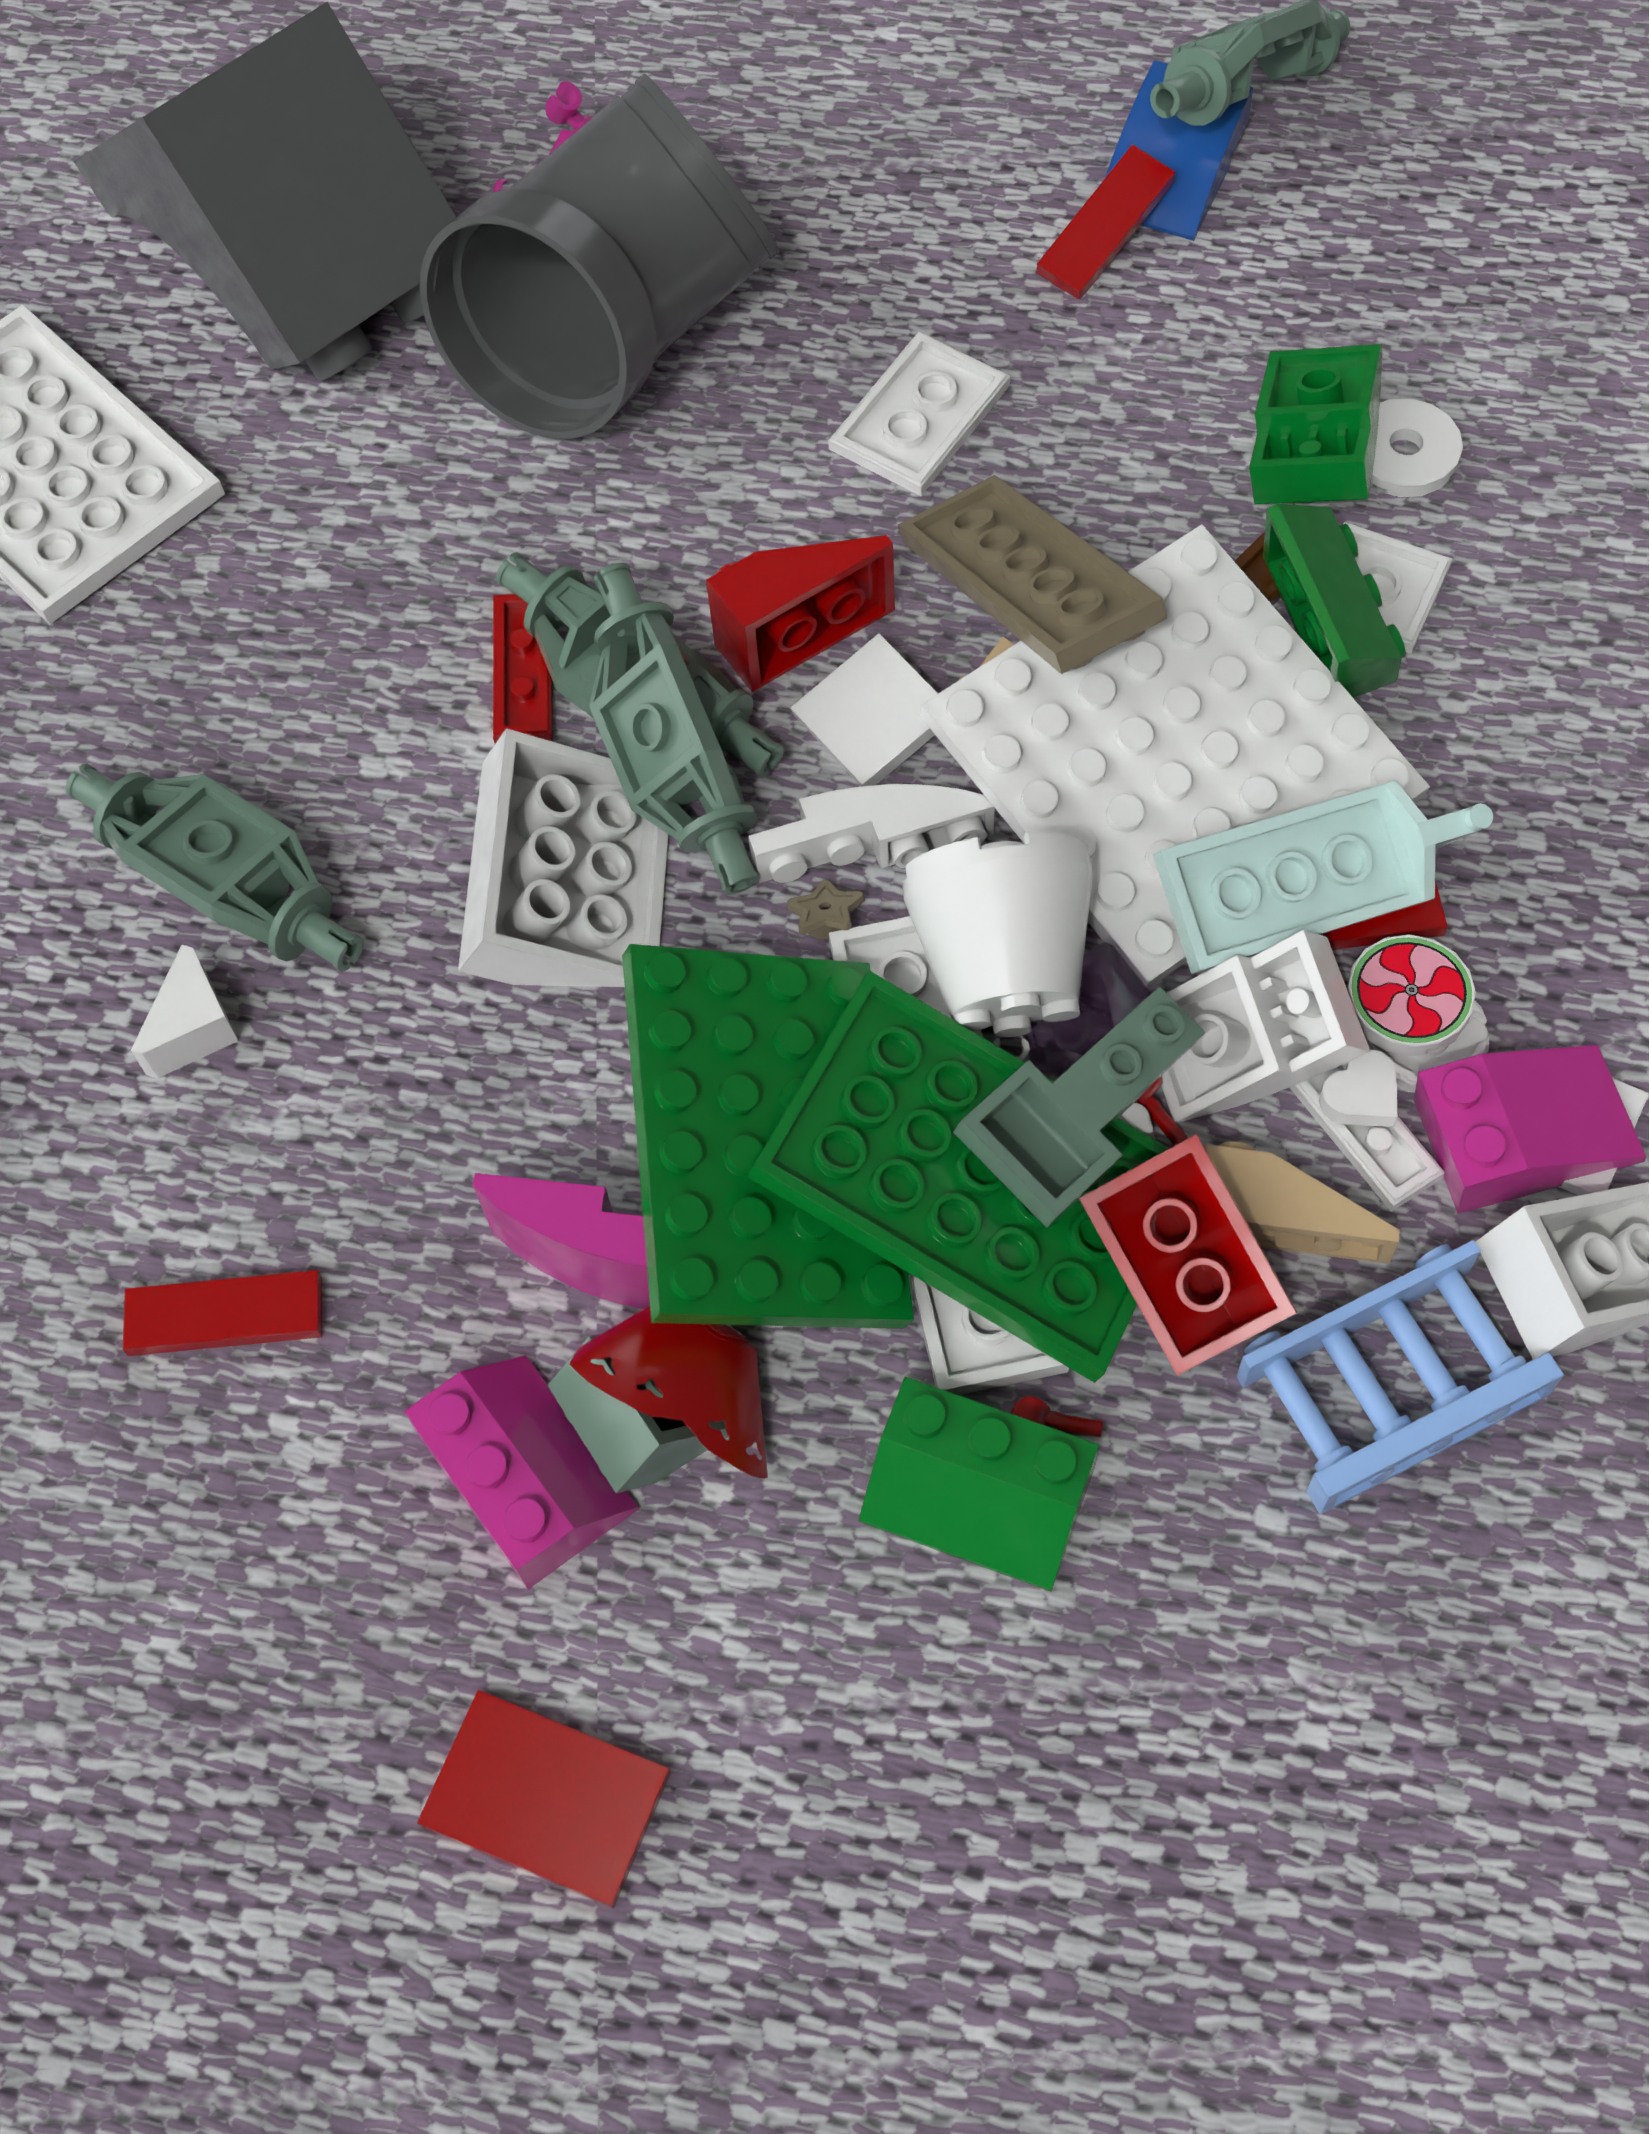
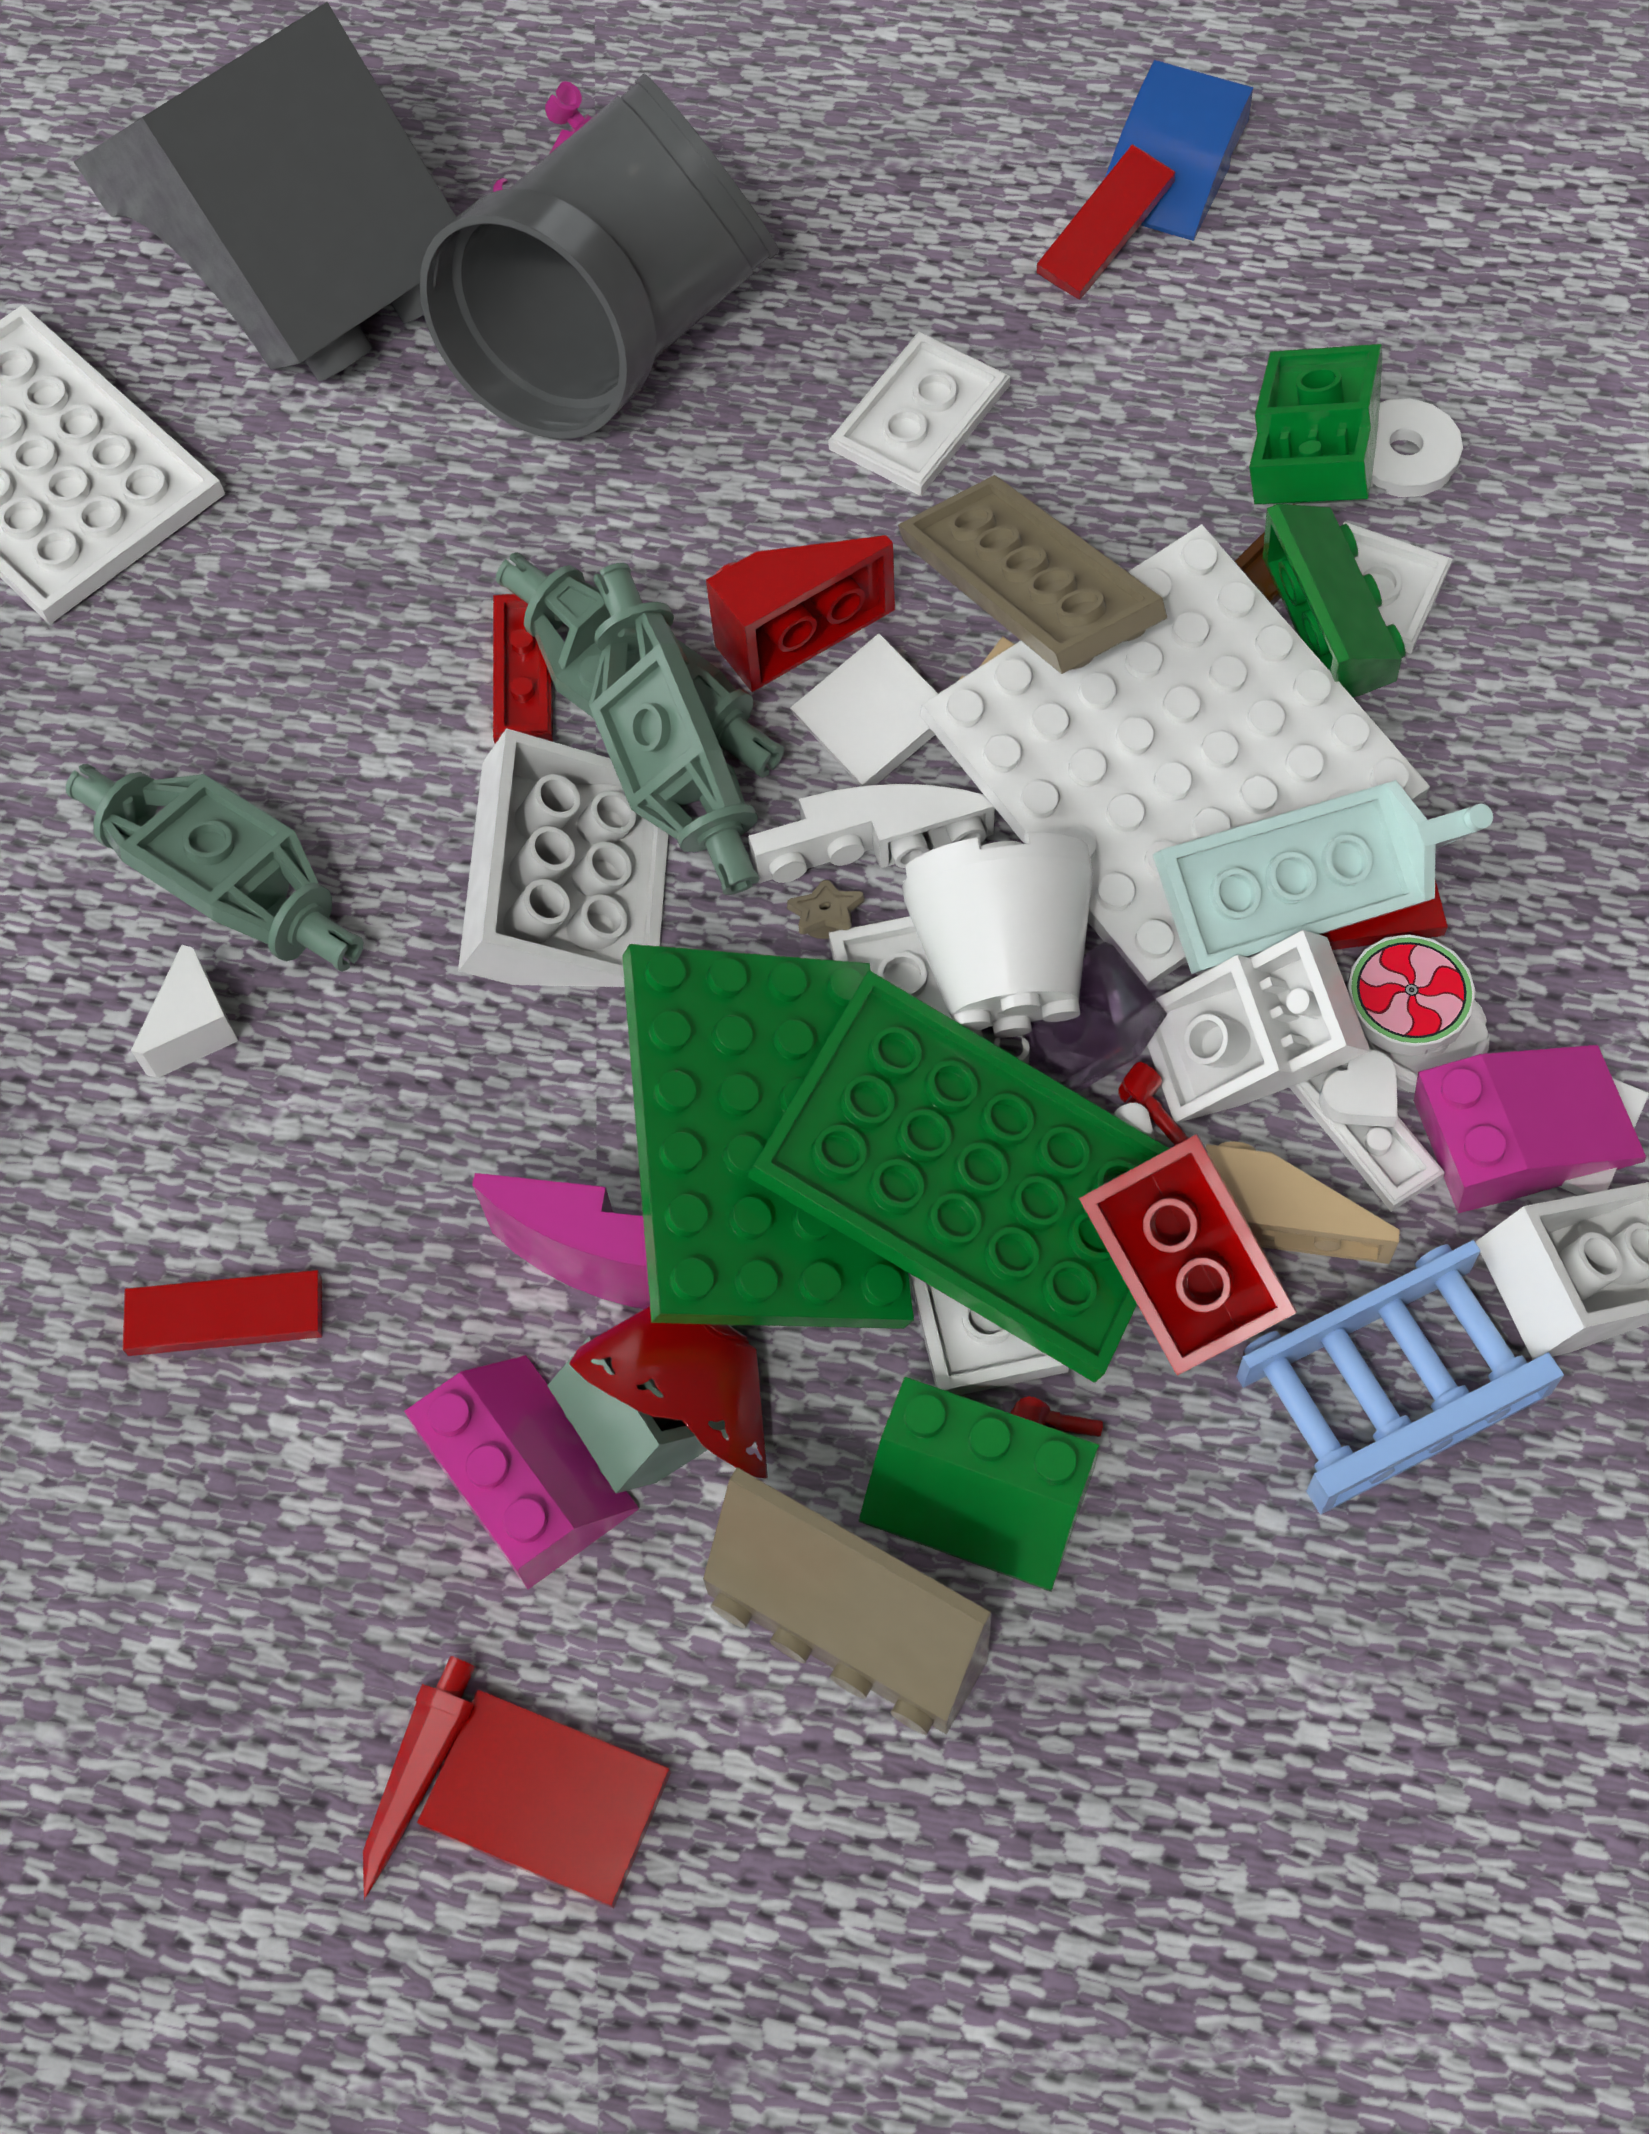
sand green plate [953,986,1205,1228] -> none
sand green plate [1150,0,1350,125] -> none
none -> red bar [363,1656,475,1900]
none -> dark tan slope [703,1468,991,1735]

